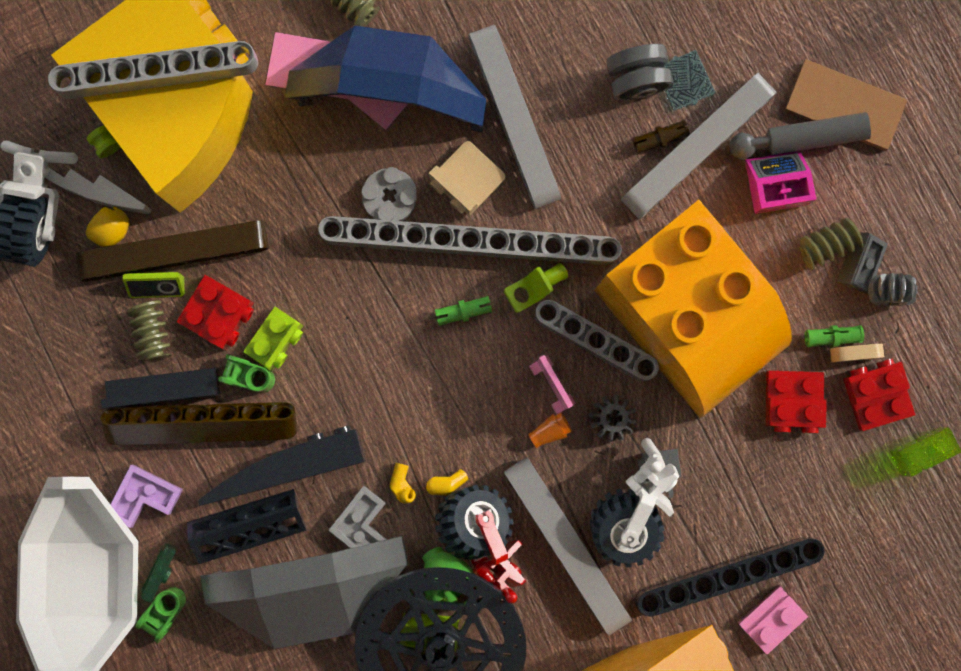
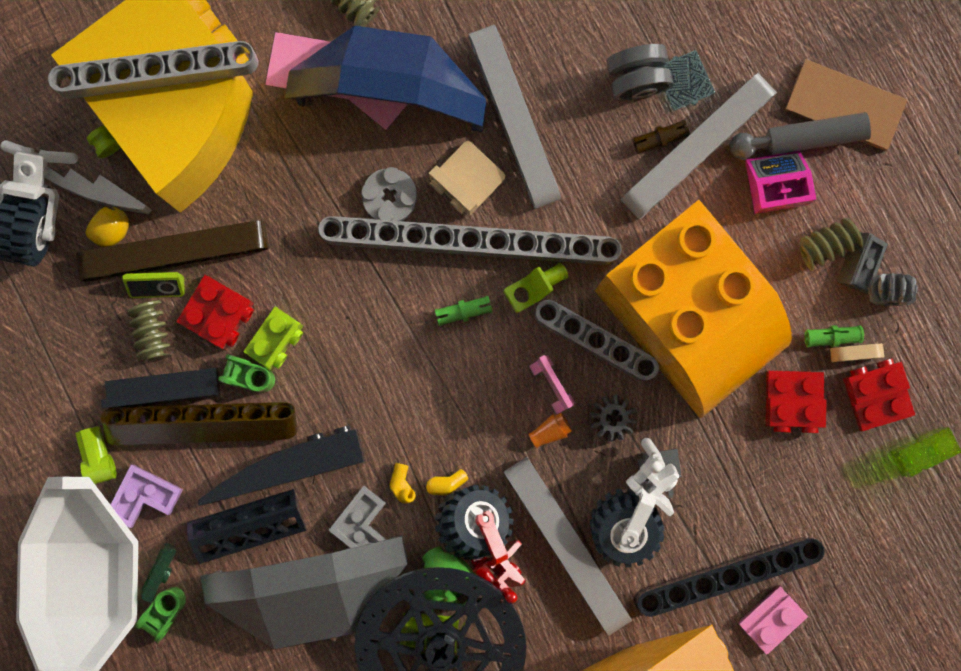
none -> lime piece [75,426,117,484]

